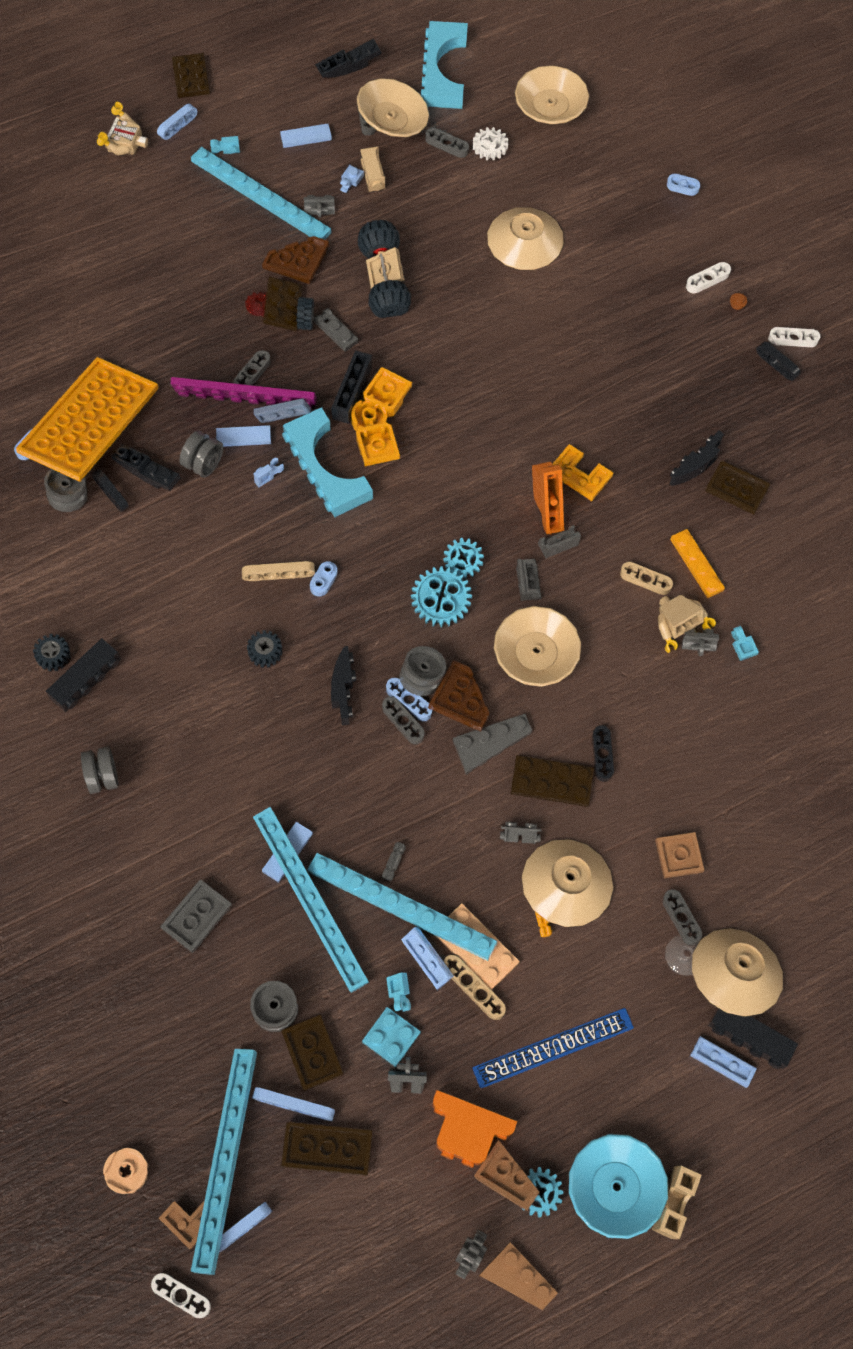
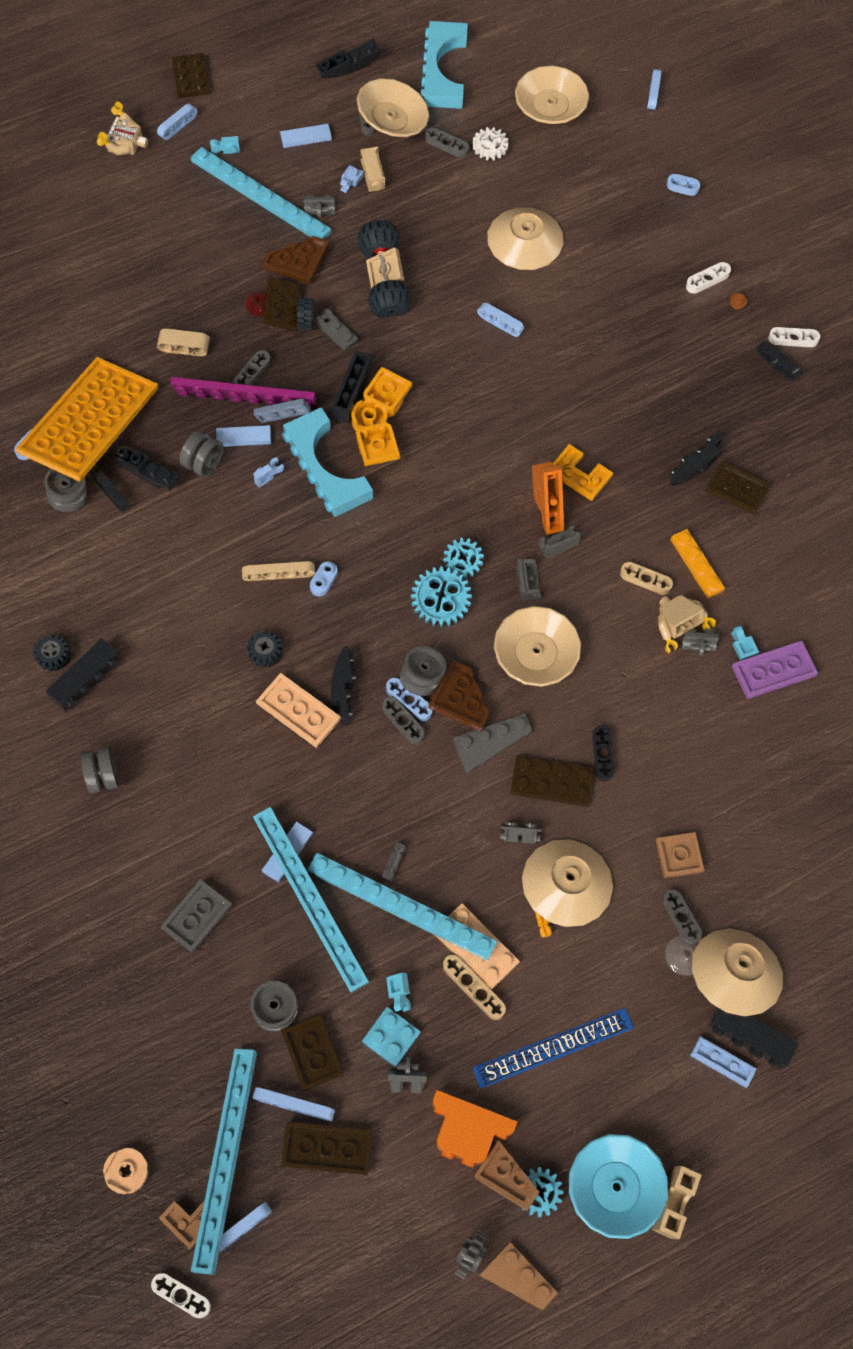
light blue tile [401,926,454,990] -> none
none -> tan beam [157,329,210,356]
none -> light nougat plate [256,673,341,748]
none -> light blue beam [477,303,524,337]
none -> light blue beam [647,69,662,110]
none -> medium lavender plate [731,641,818,699]

